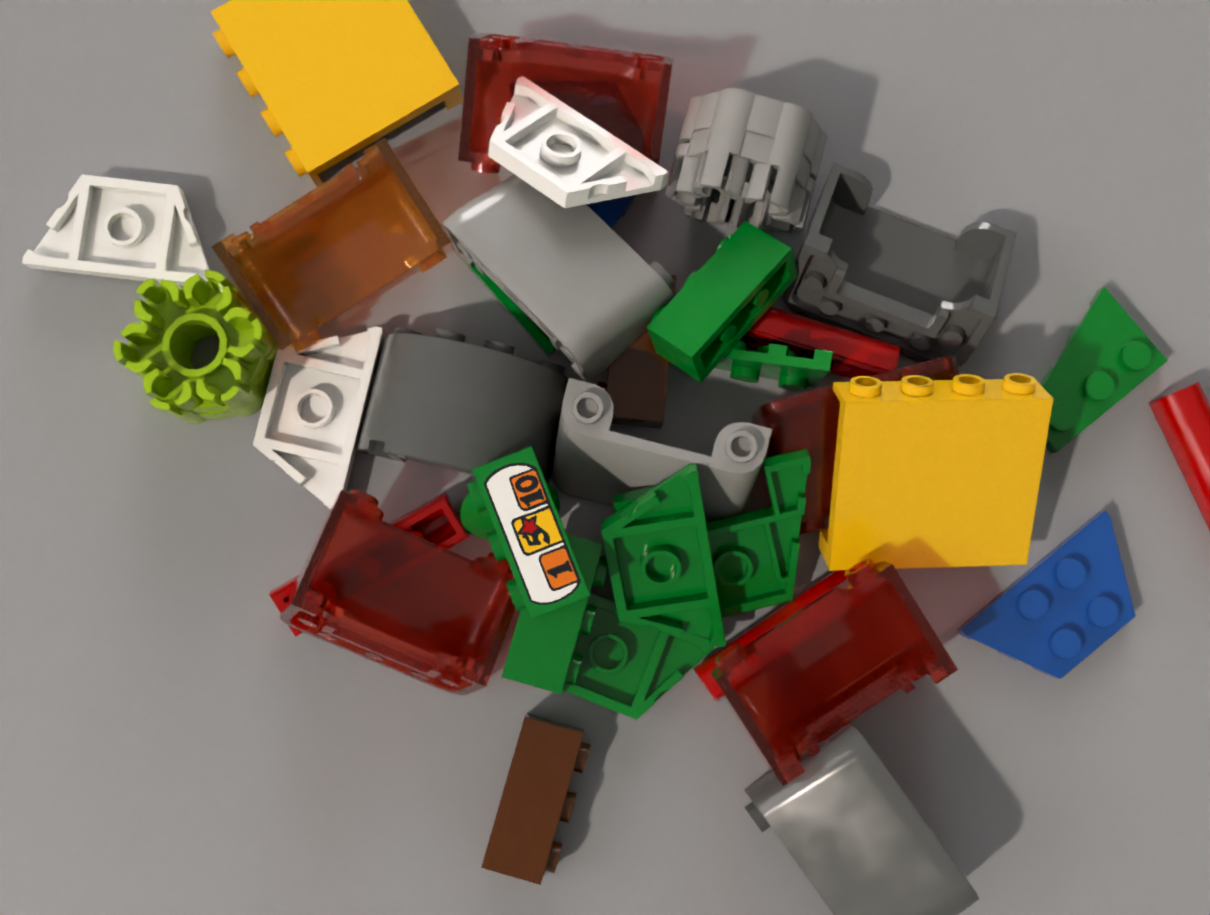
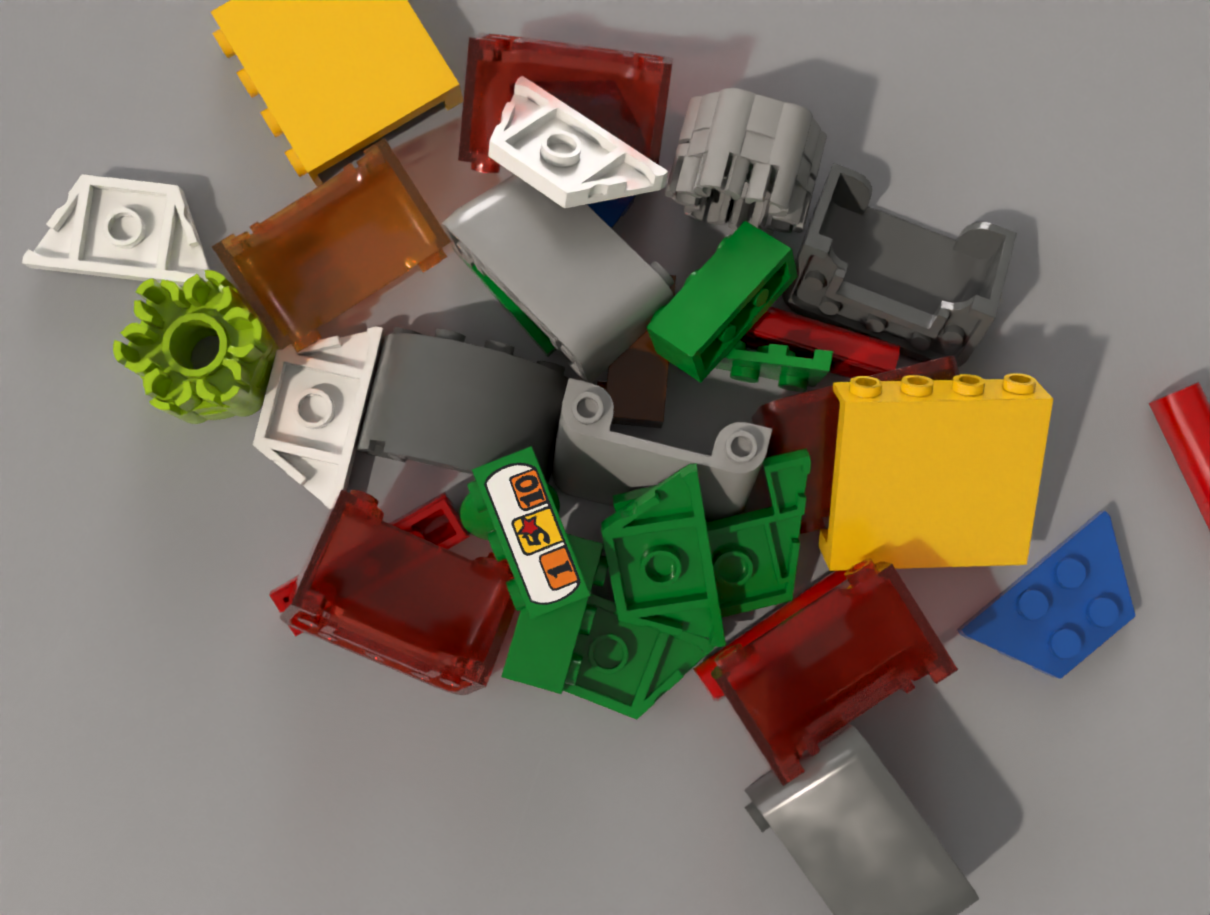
reddish brown brick [481,713,591,885] -> none
green wing [1040,287,1168,454] -> none

